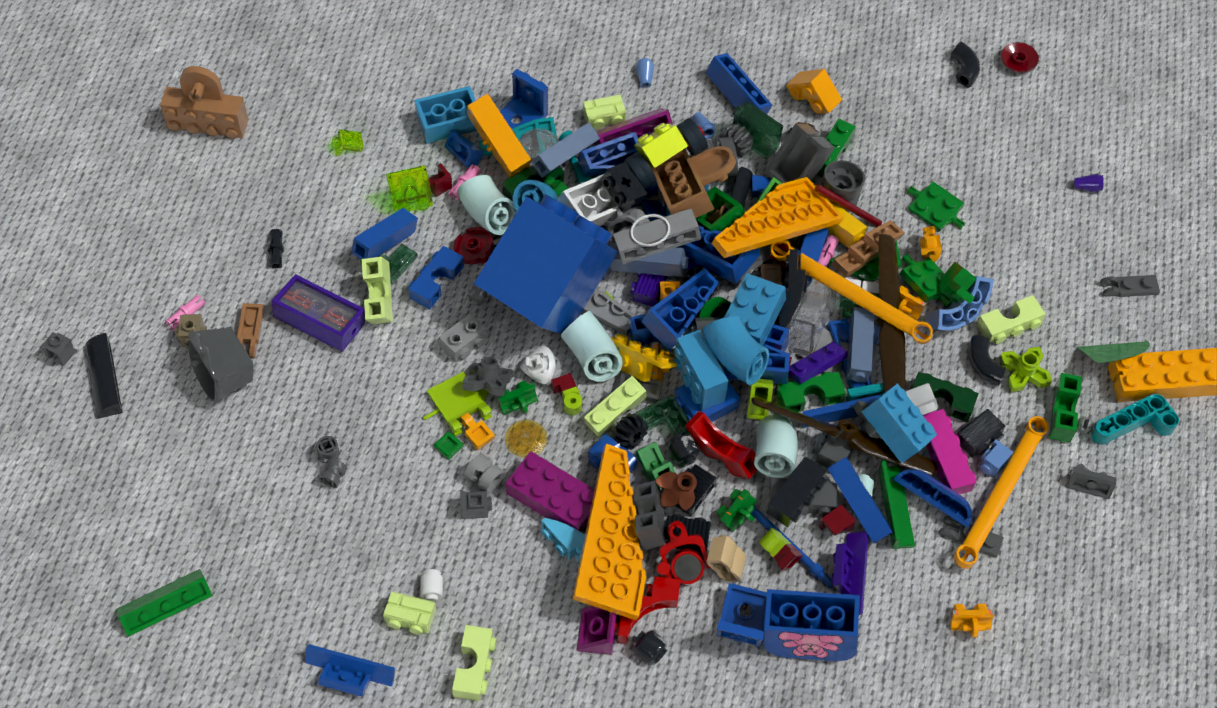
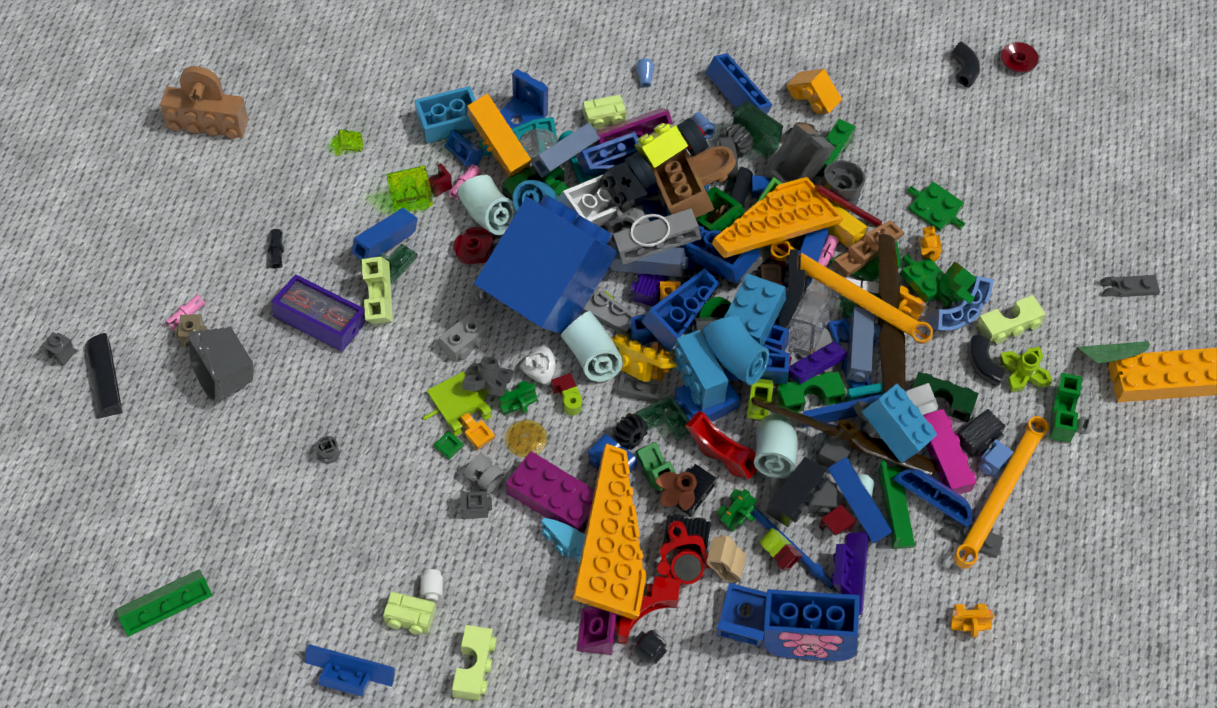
medium nougat hinge [237,303,265,358] -> none
dark grey wheel [318,458,348,488] -> none
blue arch [408,246,464,310] -> none
yellowish green arch [584,376,647,438] -> none
dark grey arch [634,480,665,550] -> none
black head [668,432,700,466] -> none
dark grey tile [1067,464,1117,499] -> none
dark purple cone [1074,173,1104,193] -> none
teal beam [1091,394,1179,445] -> none

